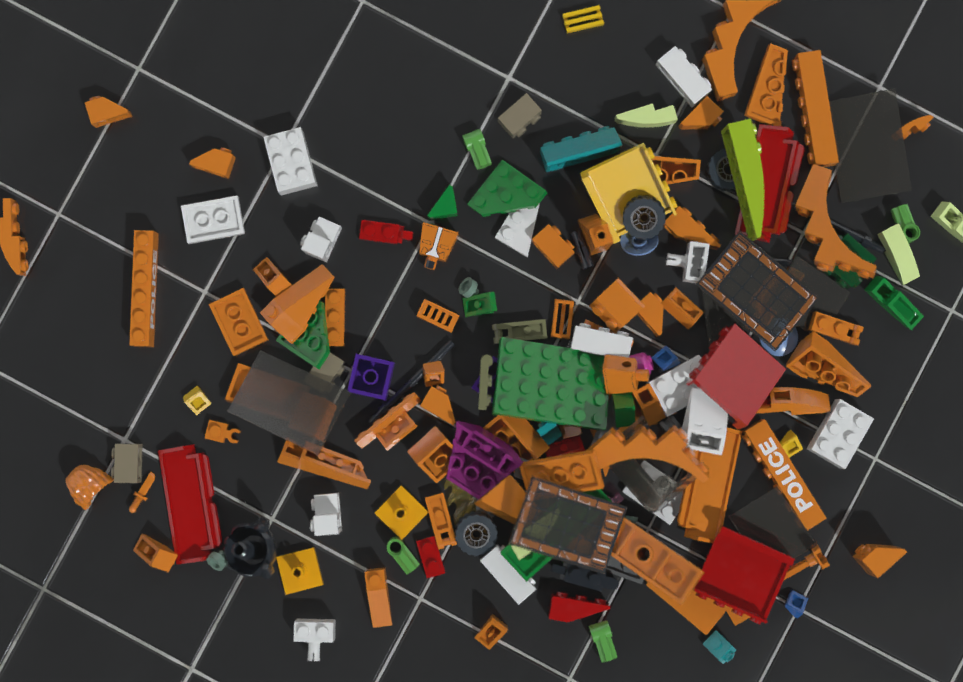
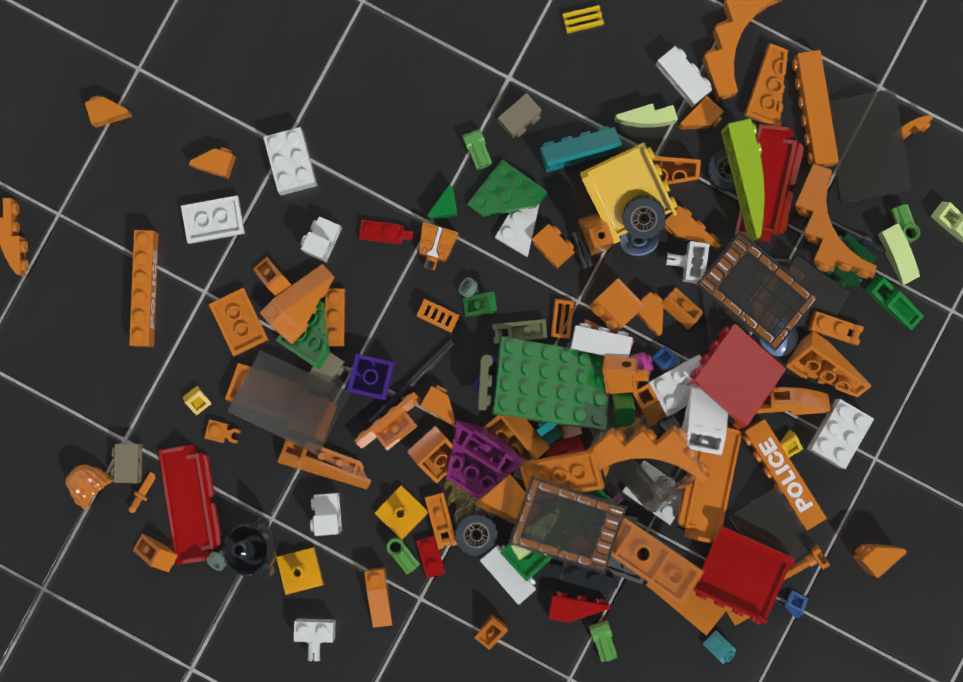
orange slope [423,361,444,387] -> none

